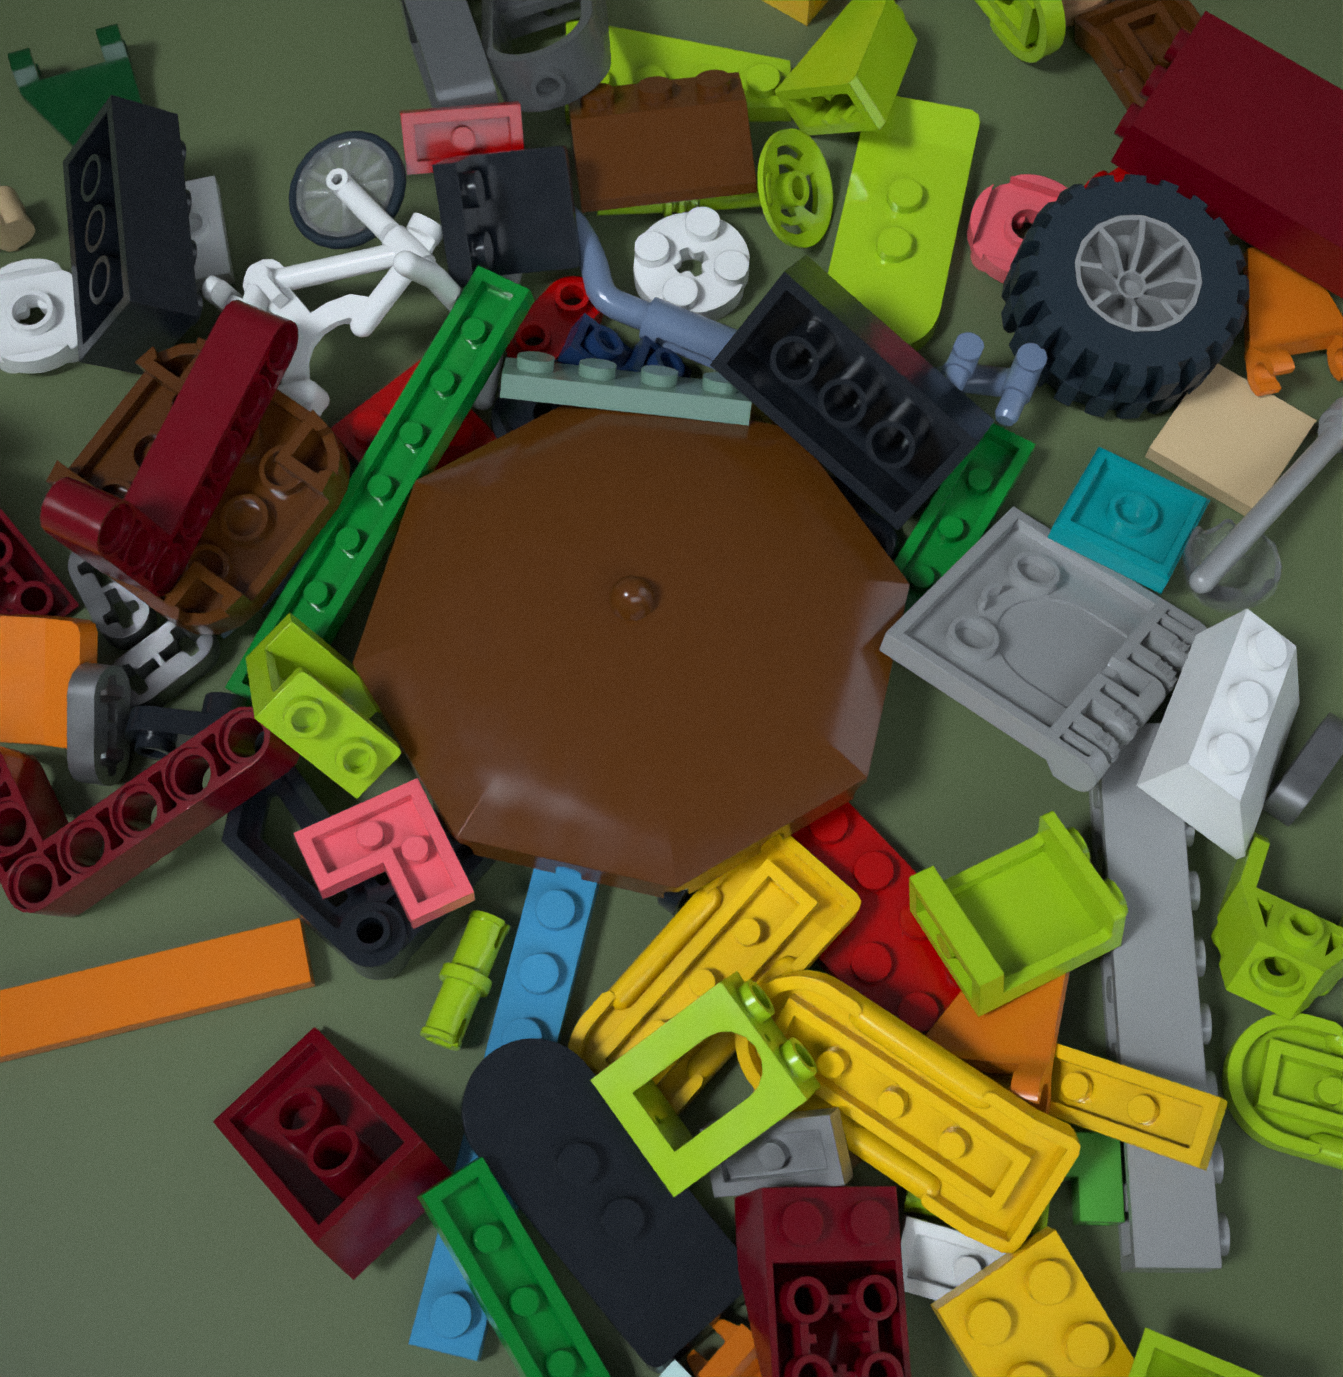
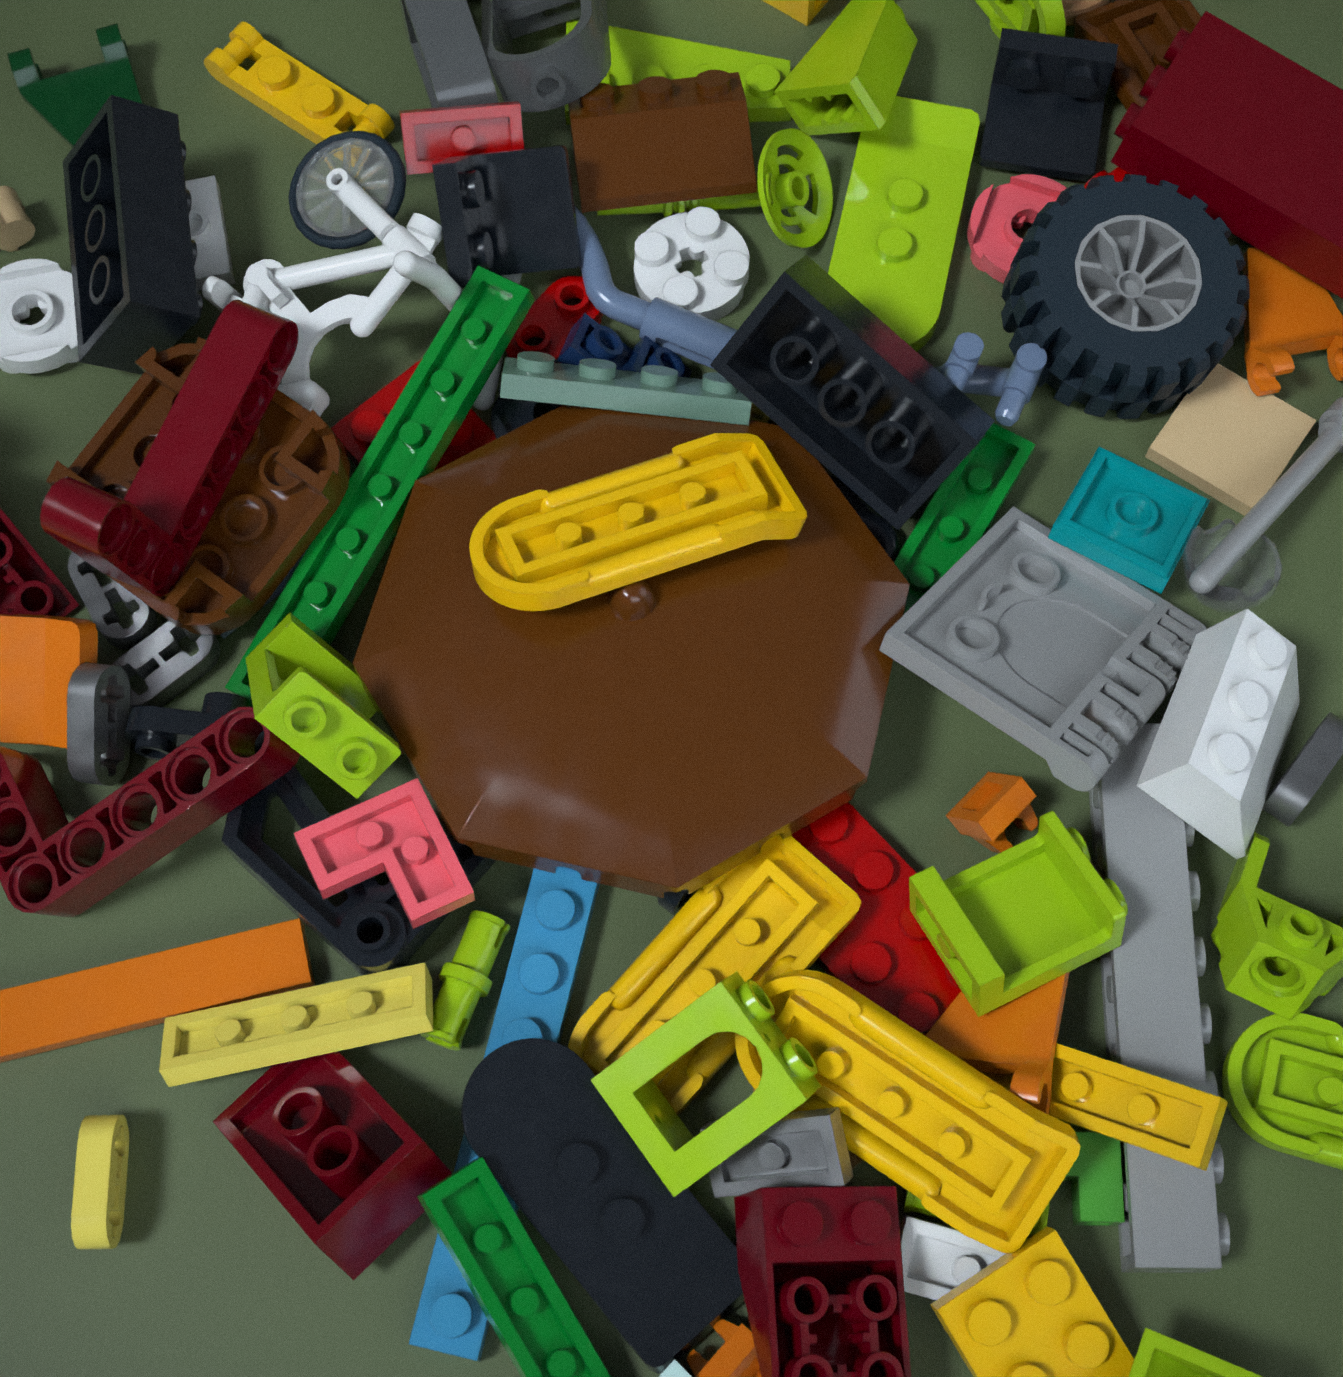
none -> light yellow beam [71,1114,129,1250]
none -> light yellow plate [159,962,433,1087]
none -> yellow plate [203,21,395,168]
none -> yellow piece [469,433,807,611]
none -> orange tile [945,771,1038,853]
none -> black bracket [979,28,1118,182]

